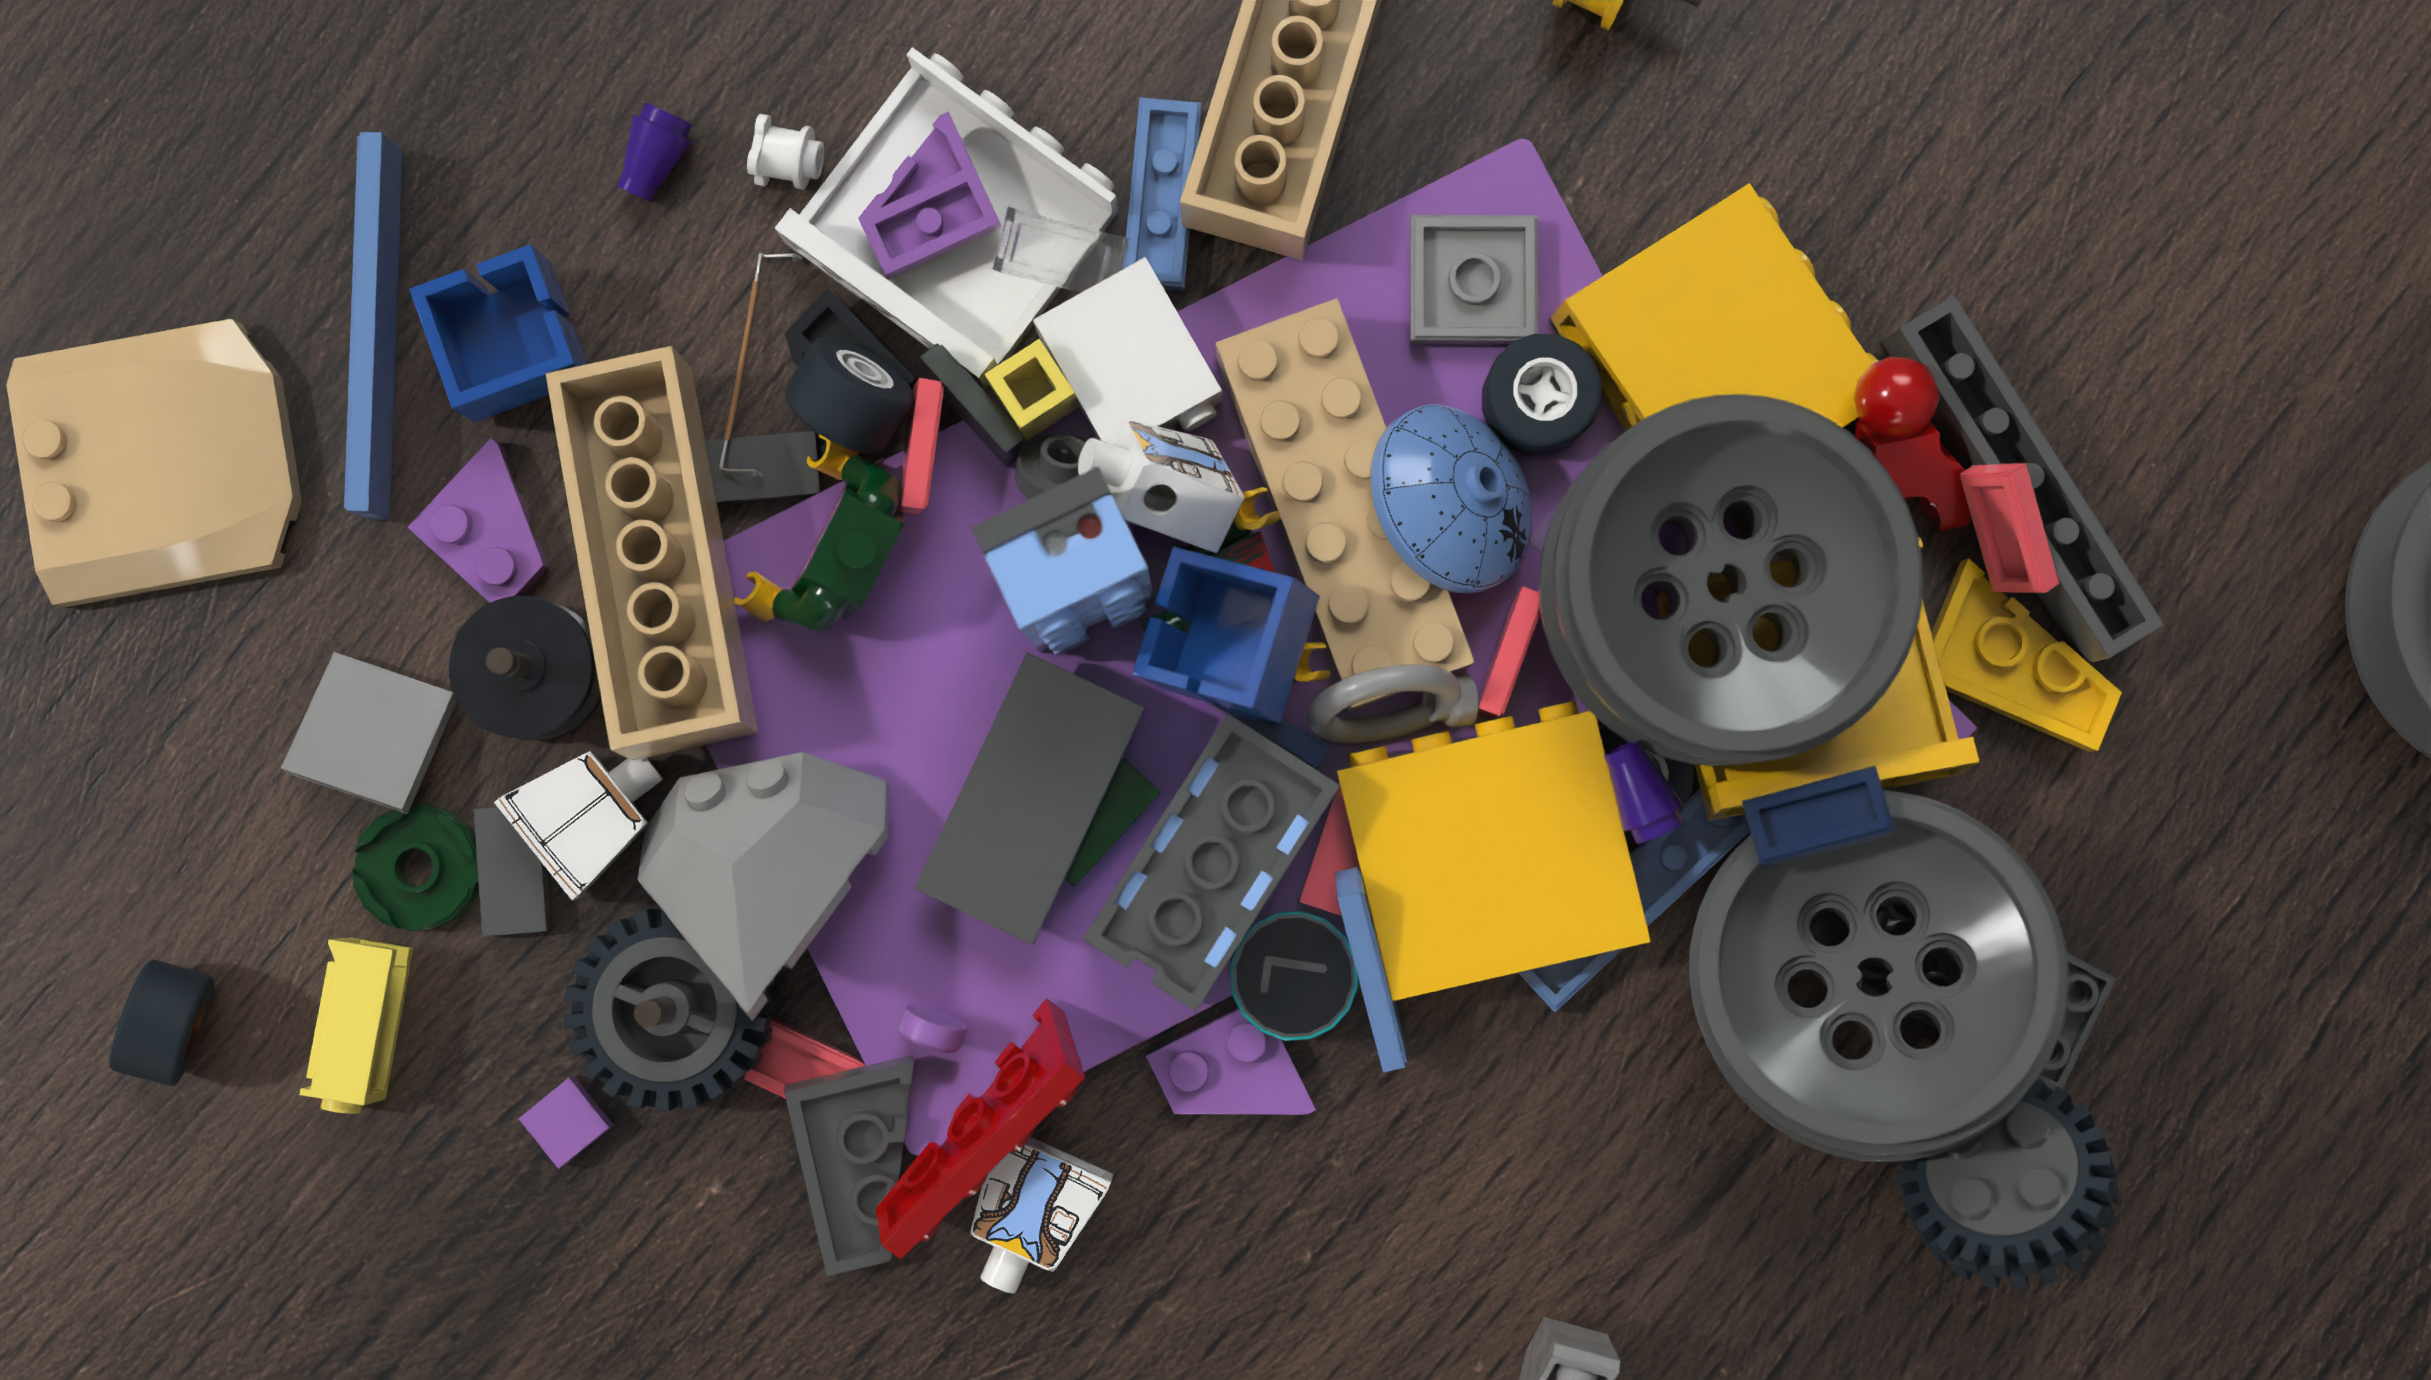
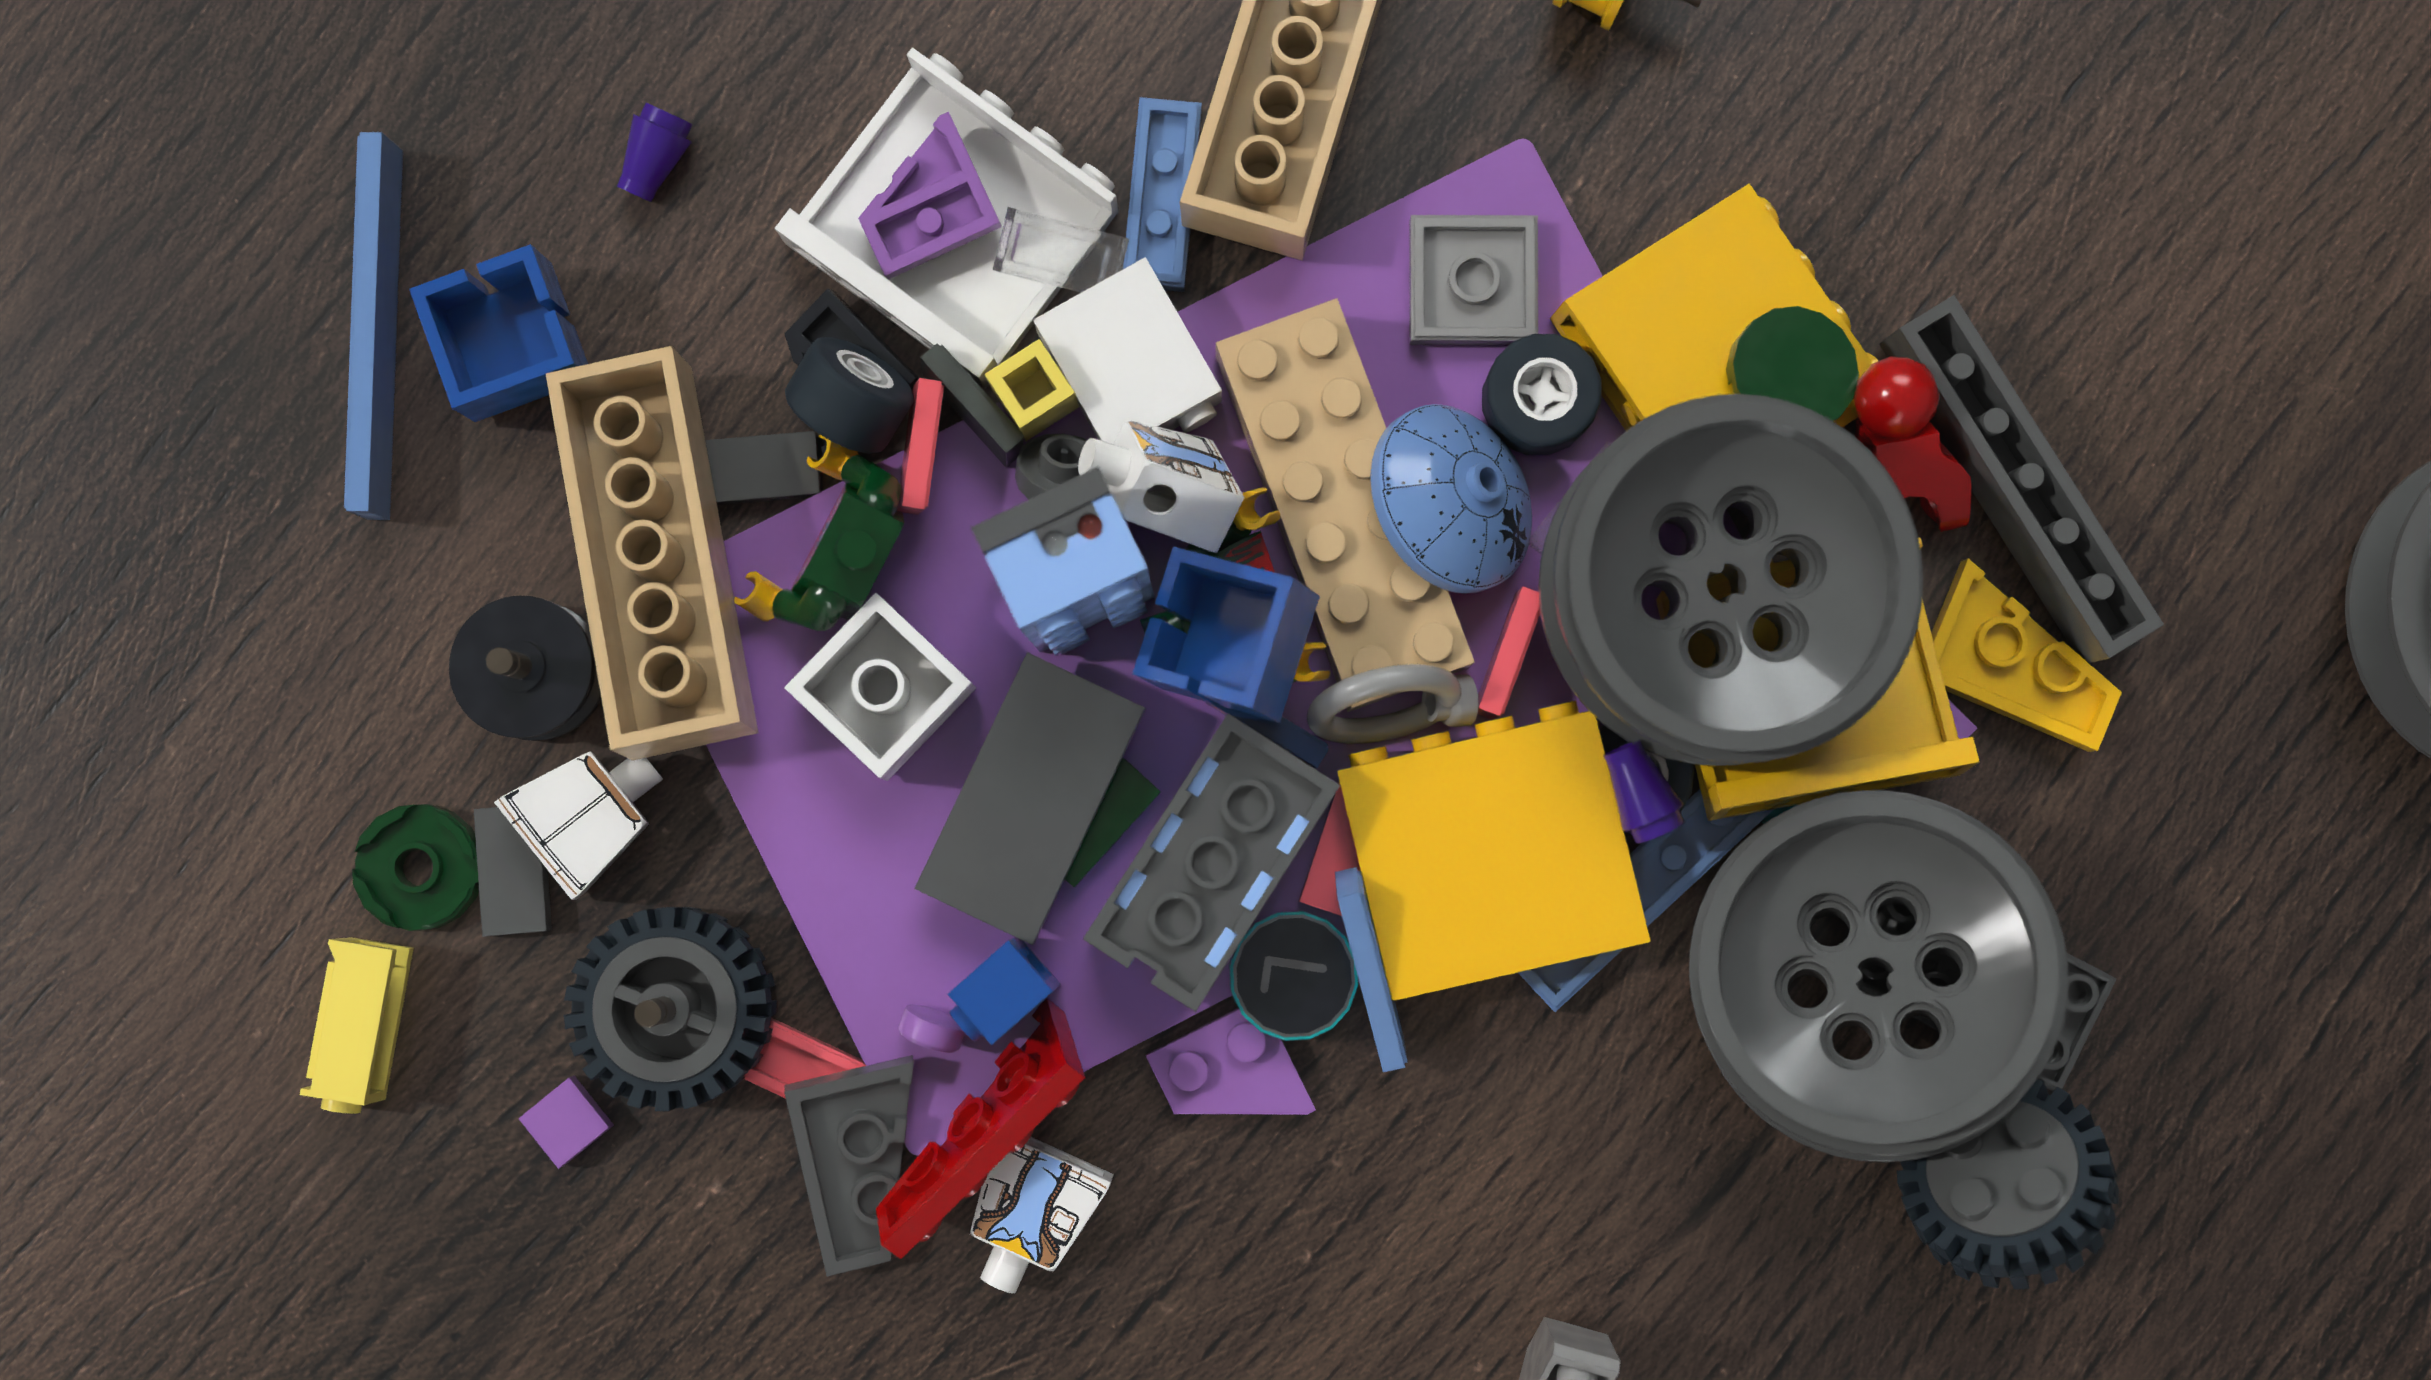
tan wedge [6,319,302,608] -> none
black wheel [109,959,214,1086] -> none
light grey tile [281,652,457,814] -> none
medium lavender wing [408,438,550,603] -> none
light grey wedge [638,752,890,1021] -> none
medium nougat piece [719,253,802,477] -> none
white brick [747,114,824,190] -> none
dark blue tile [1742,766,1895,869] -> none
coral tile [1959,463,2059,593] -> none
none -> white brick [784,593,976,781]
none -> blue brick [947,937,1061,1045]
none -> dark green tile [1726,306,1859,422]

